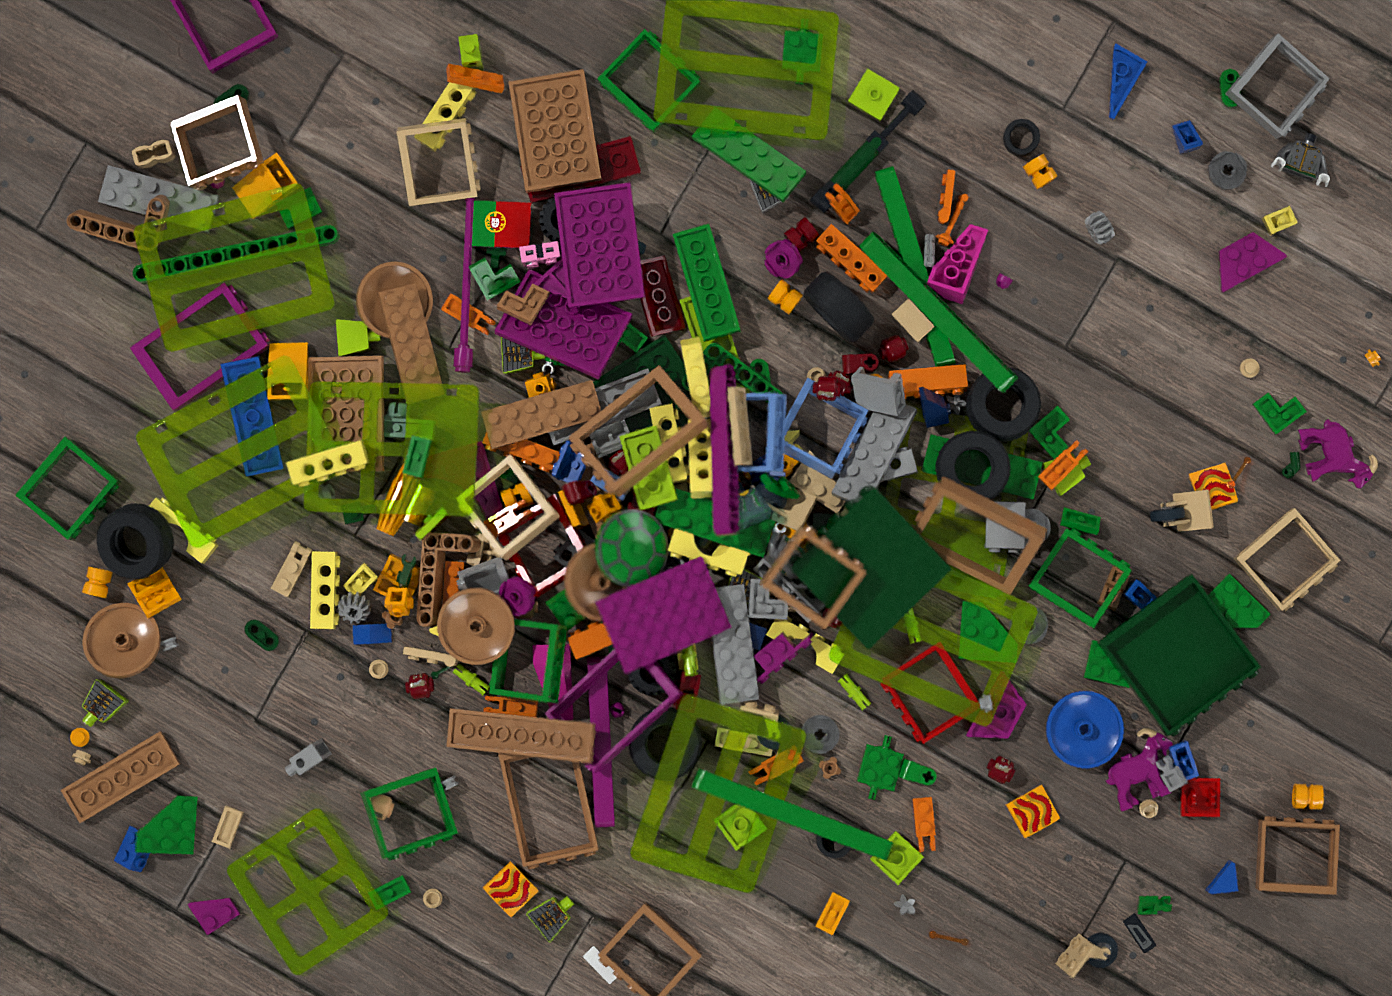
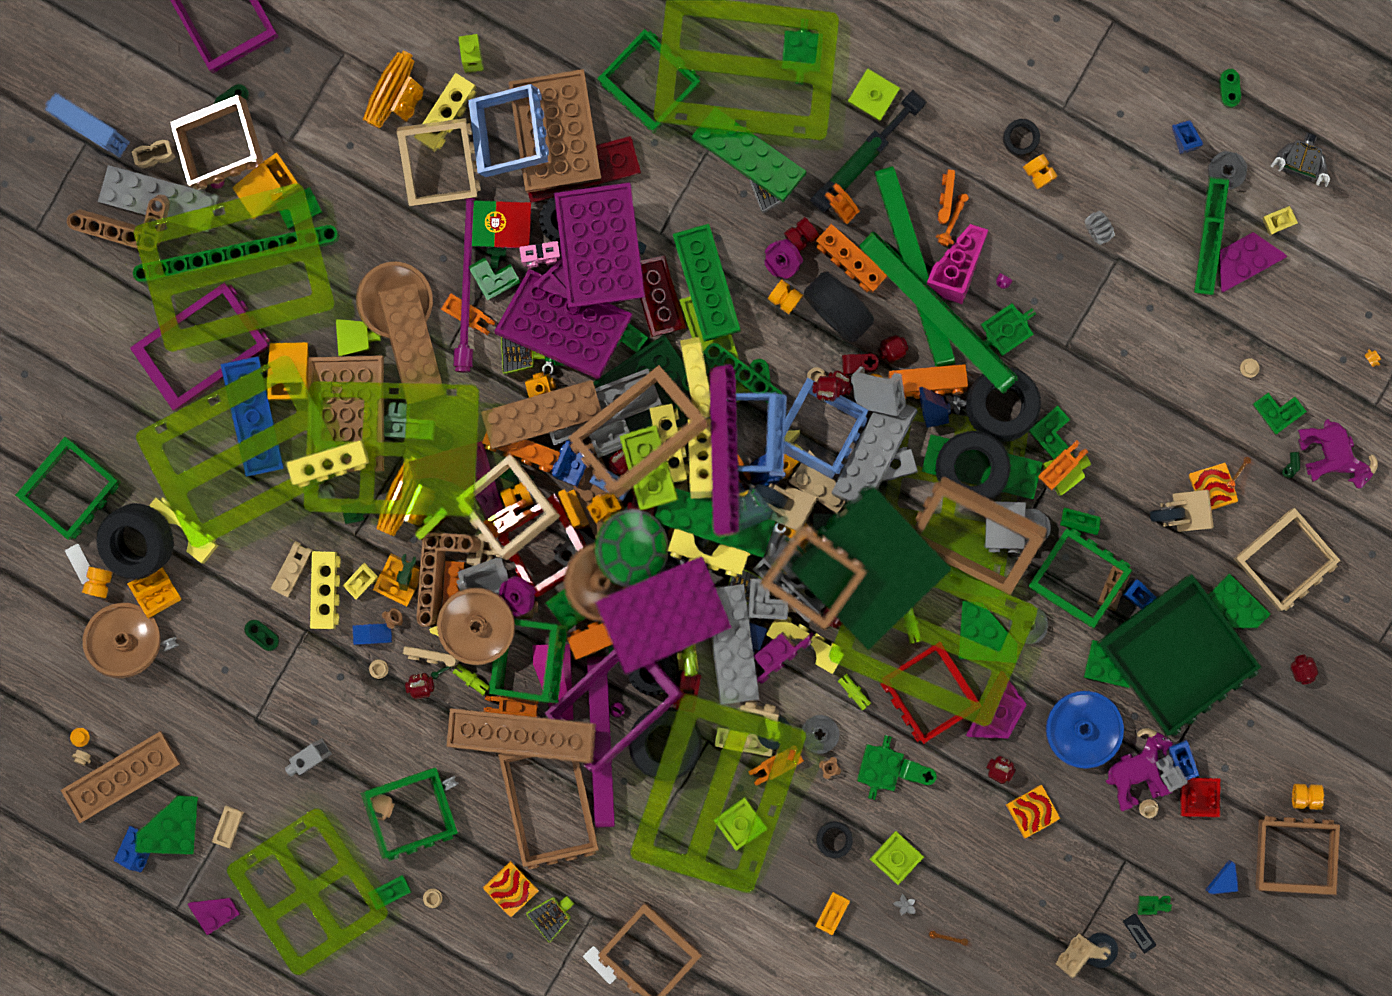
torso [82,679,129,727] -> none
light grey gear [338,591,371,624] -> none
light orange brick [385,588,414,617] -> none
green plate [402,435,432,478] -> none
orange plate [446,63,504,94] -> none
medium nougat plate [497,283,549,325] -> none
dark red piece [561,480,597,506] -> none
green beam [691,768,894,861] -> none
tan plate [728,387,752,466] -> none
green slope [760,472,800,499] -> none
tan panel [892,299,934,343] -> none
orange hinge [912,797,936,852] -> none
light grey axle [924,234,935,268] -> none
light grey plate [979,694,993,713] -> none
blue wing [1109,44,1147,120] -> none
light grey window [1225,33,1330,139] -> none
none -> medium blue window [45,93,130,158]
none -> white sticker [65,544,90,584]
none -> light orange plate [363,50,424,129]
none -> medium blue window [468,84,549,177]
none -> green plate [980,303,1036,356]
none -> green slope [1194,176,1229,295]
none -> dark red head [1290,654,1319,684]

